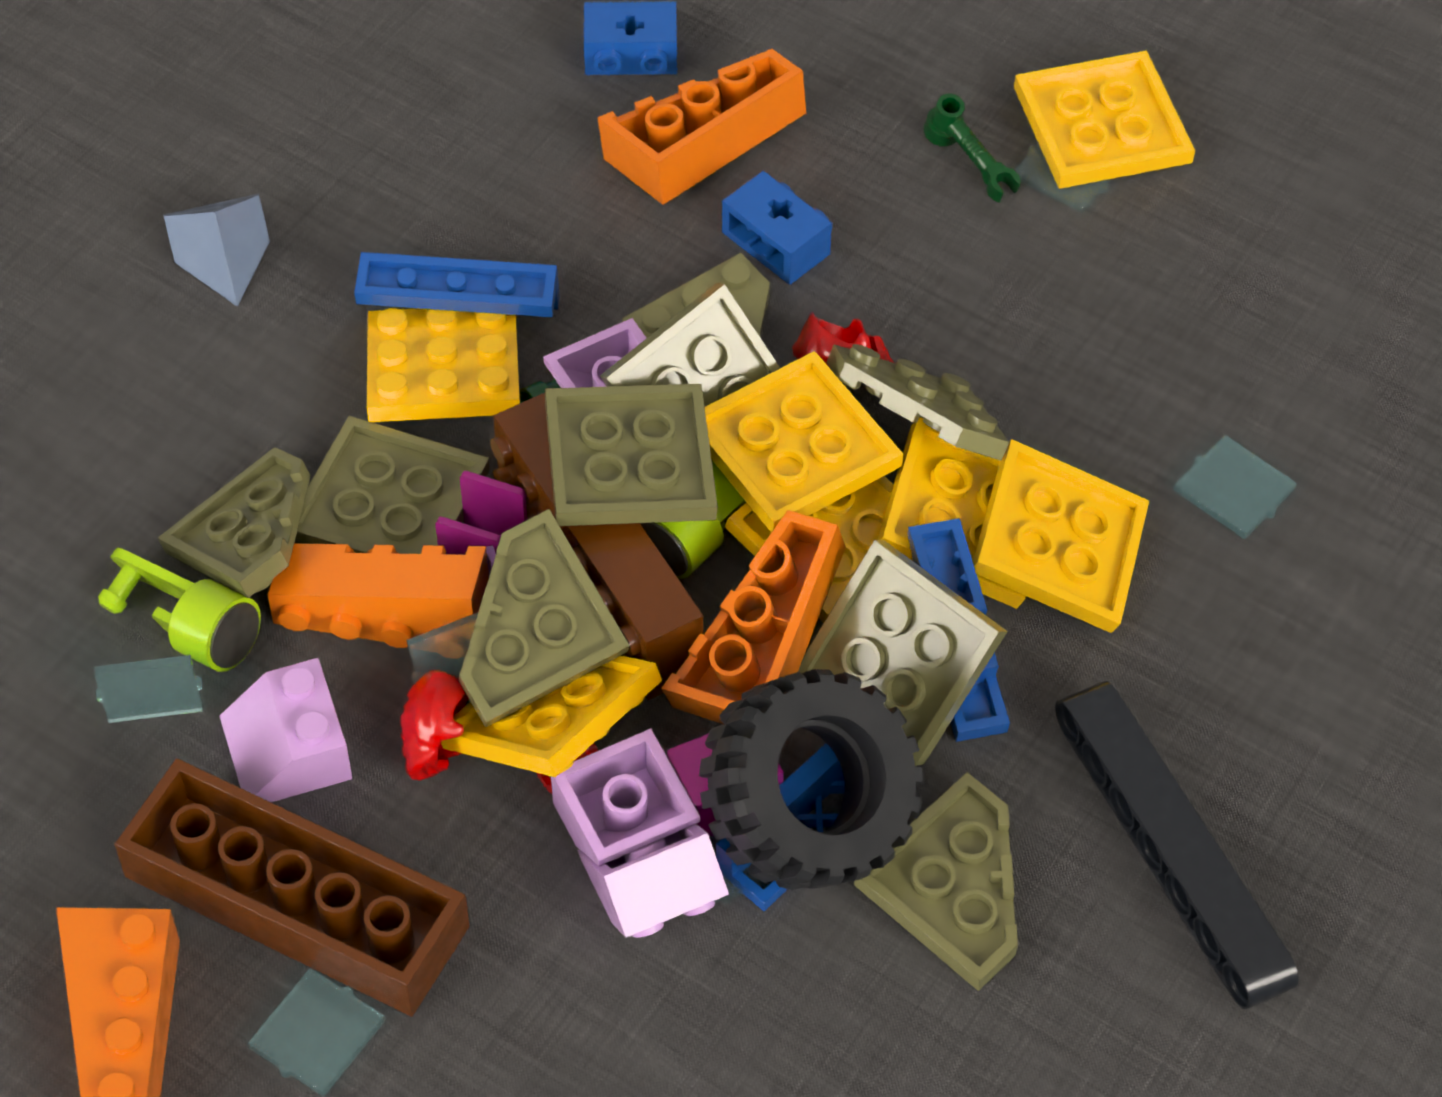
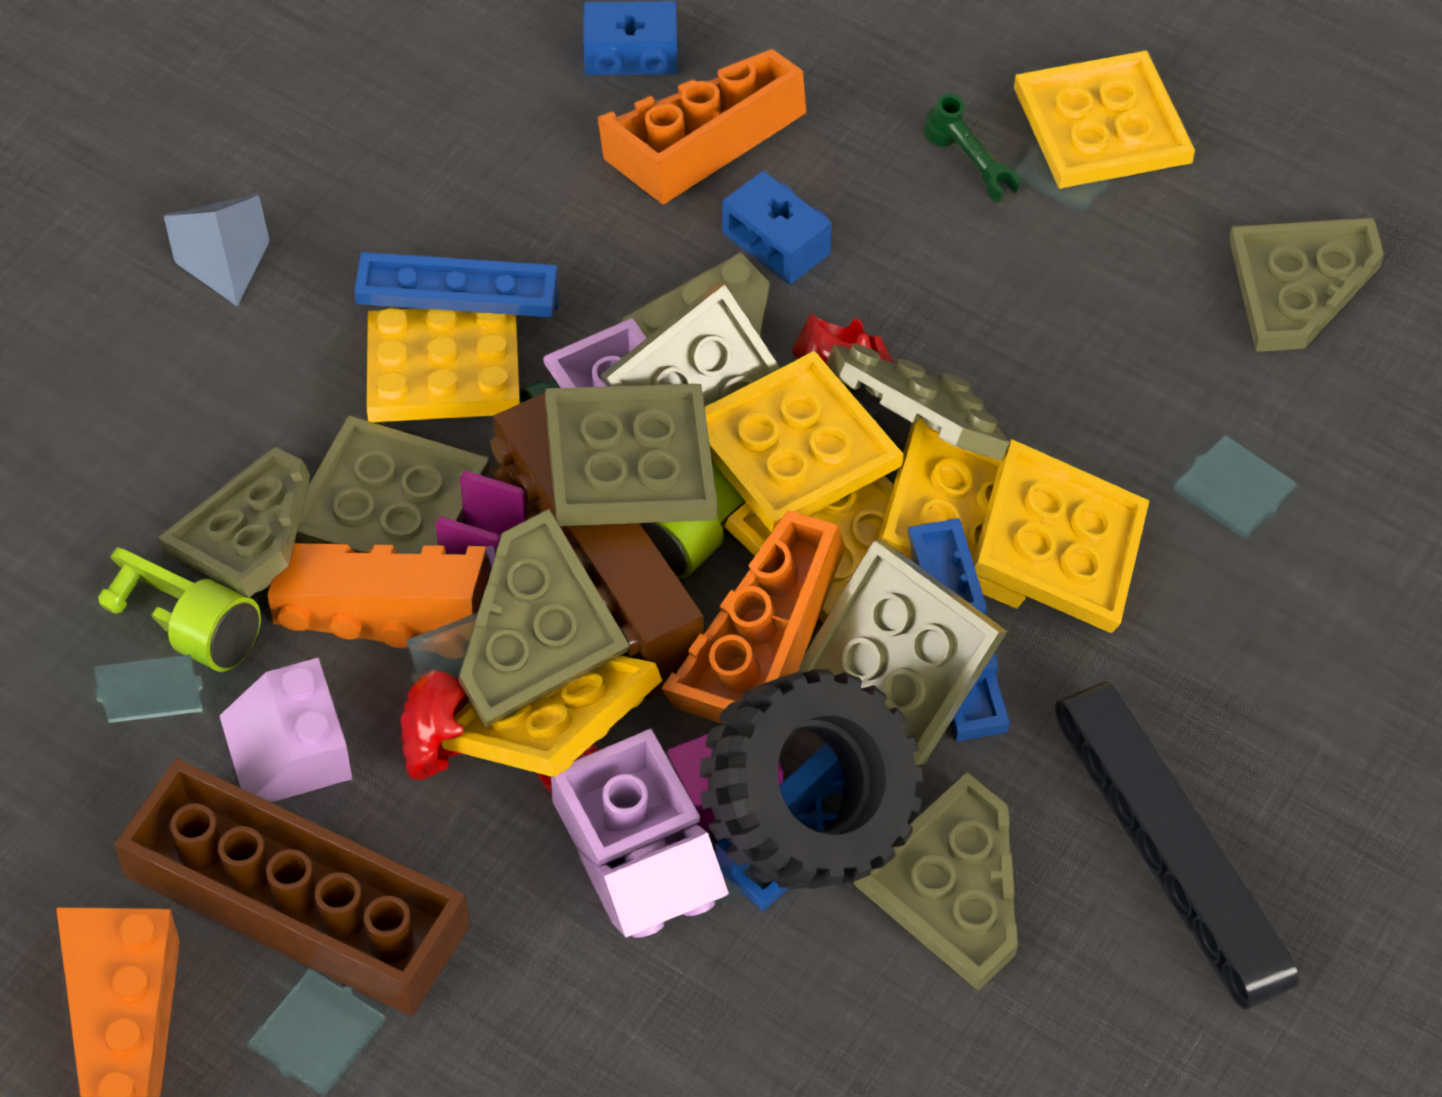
none -> olive plate [1229,218,1384,352]

